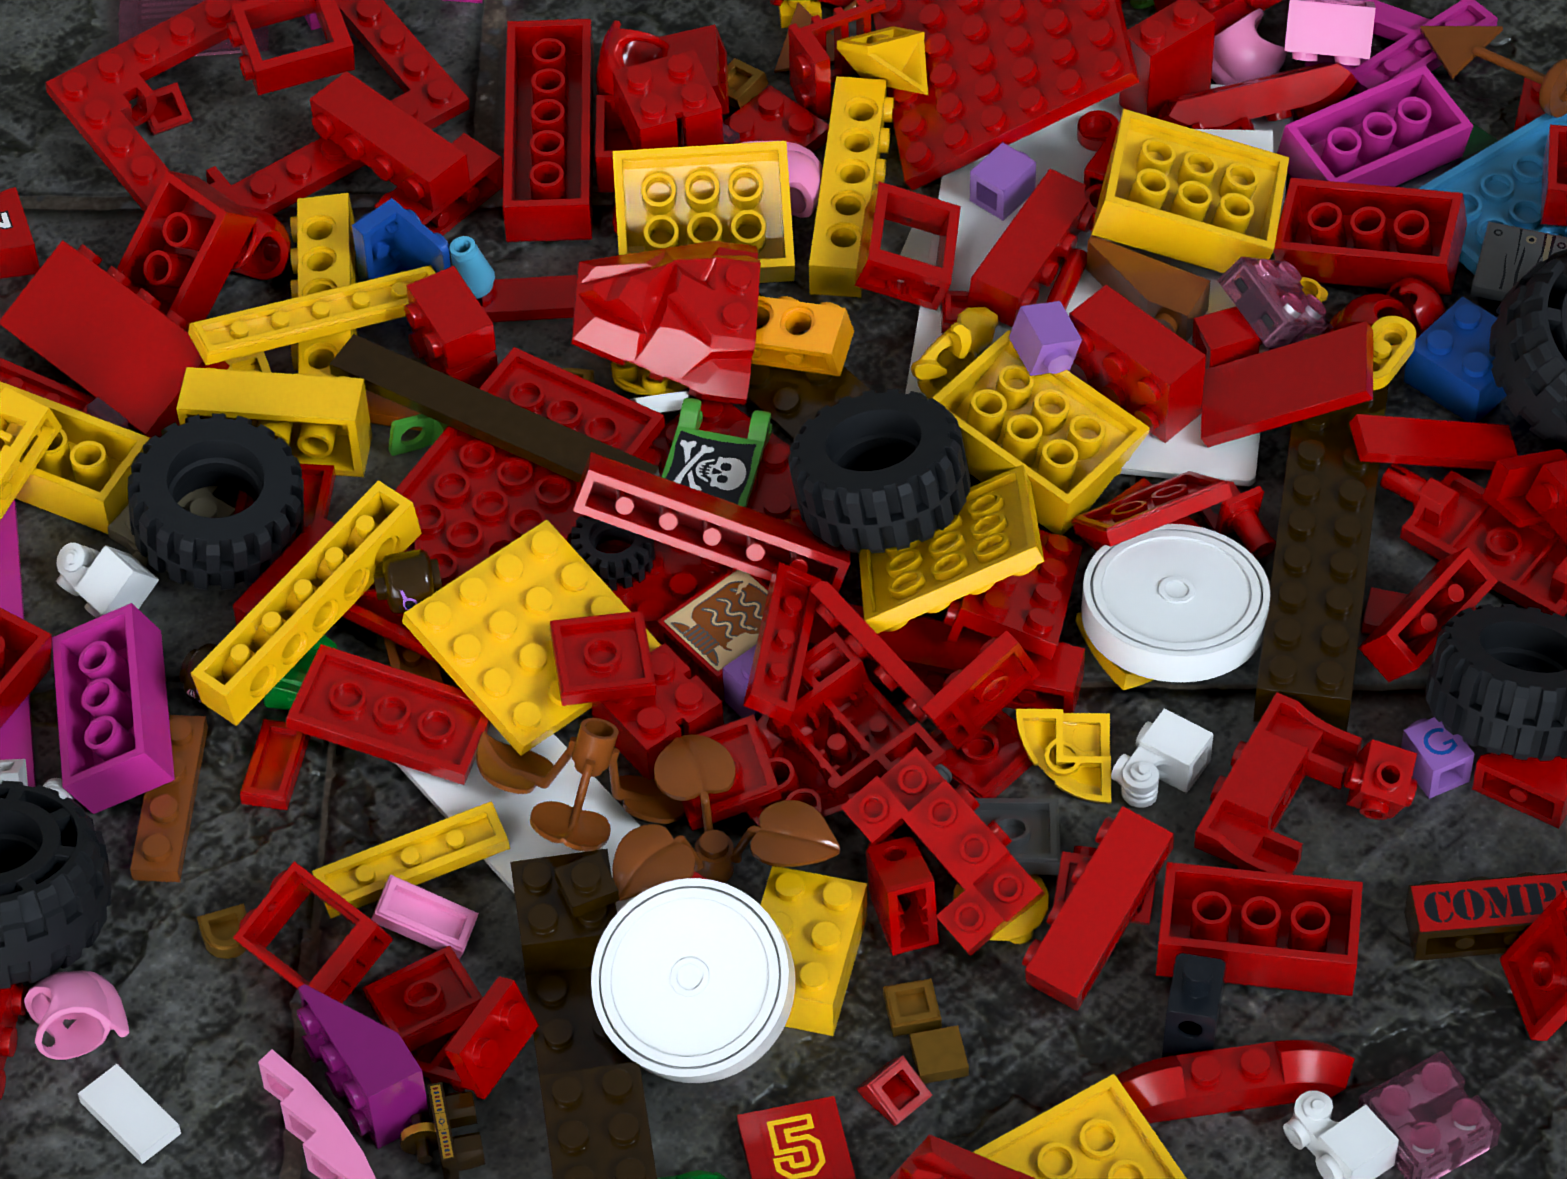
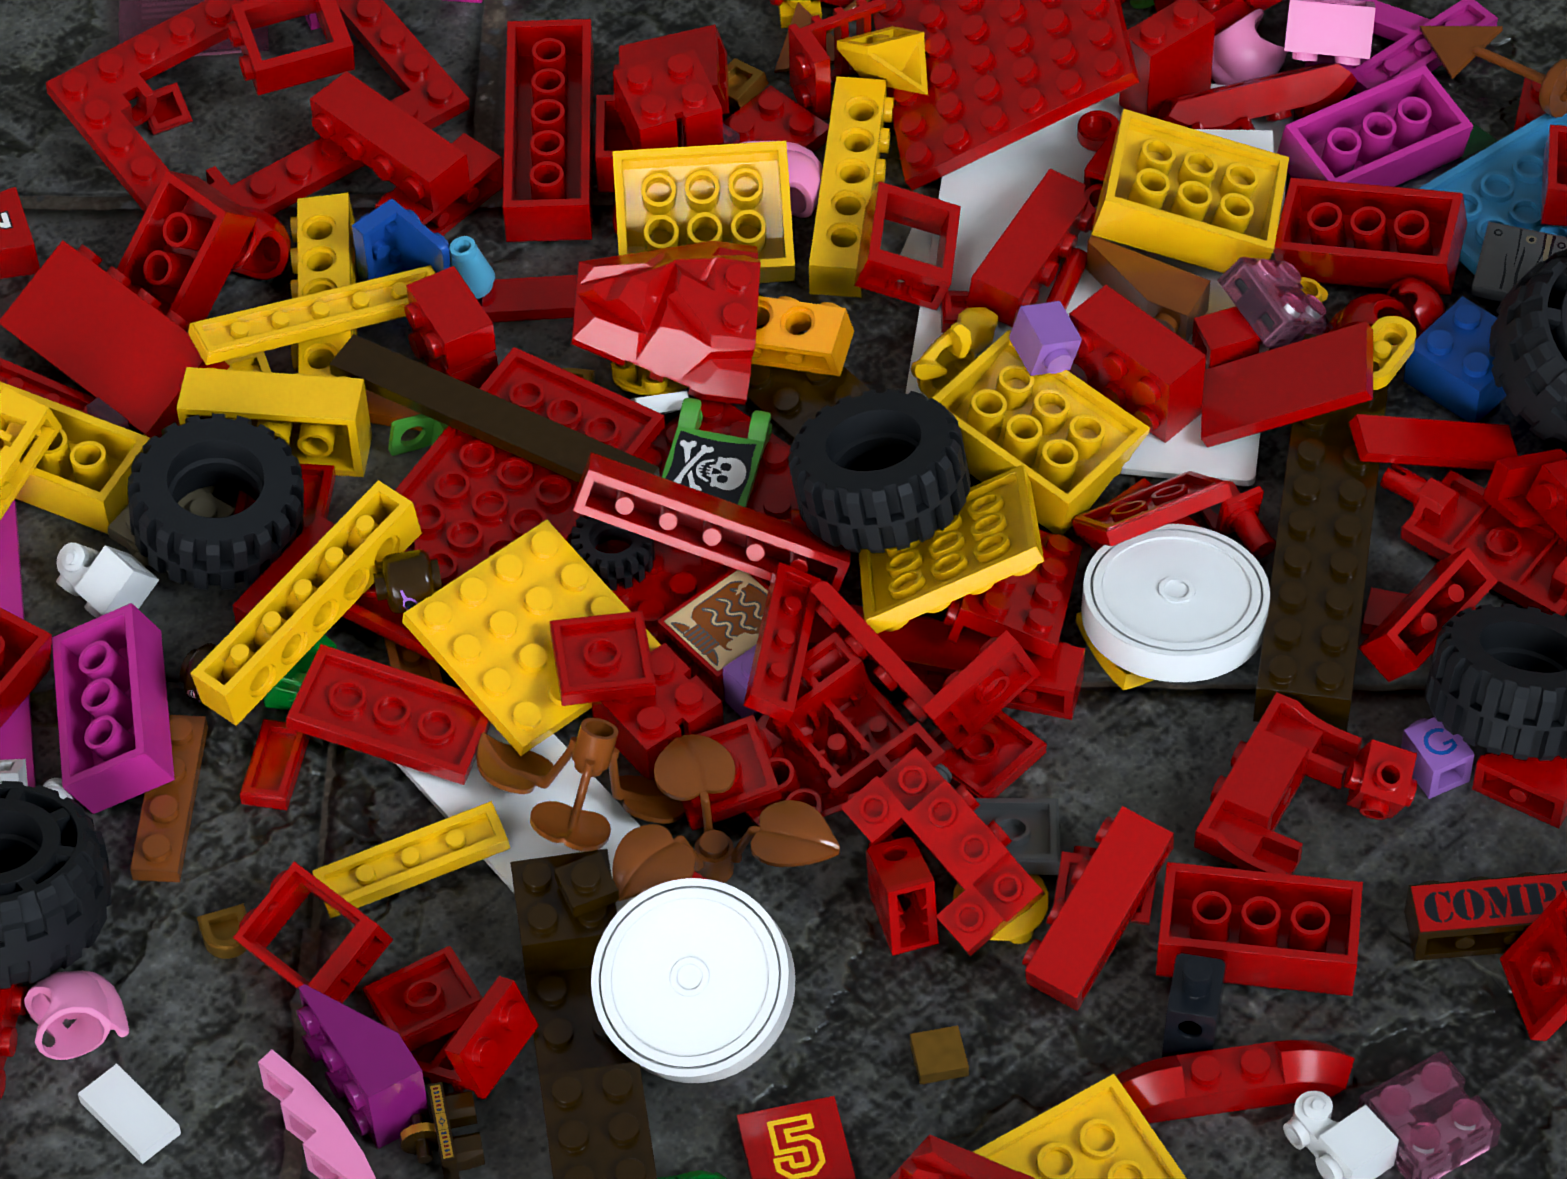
bright pink tile [371,875,479,959] -> none
red piece [596,20,669,96] -> none
yellow brick [760,866,867,1036] -> none
red slope [856,1056,933,1126] -> none
pearl gold tile [883,978,942,1037] -> none
medium lavender brick [970,142,1036,221] -> none
yellow brick [1016,709,1111,804] -> none
white brick [1111,708,1213,808] -> none

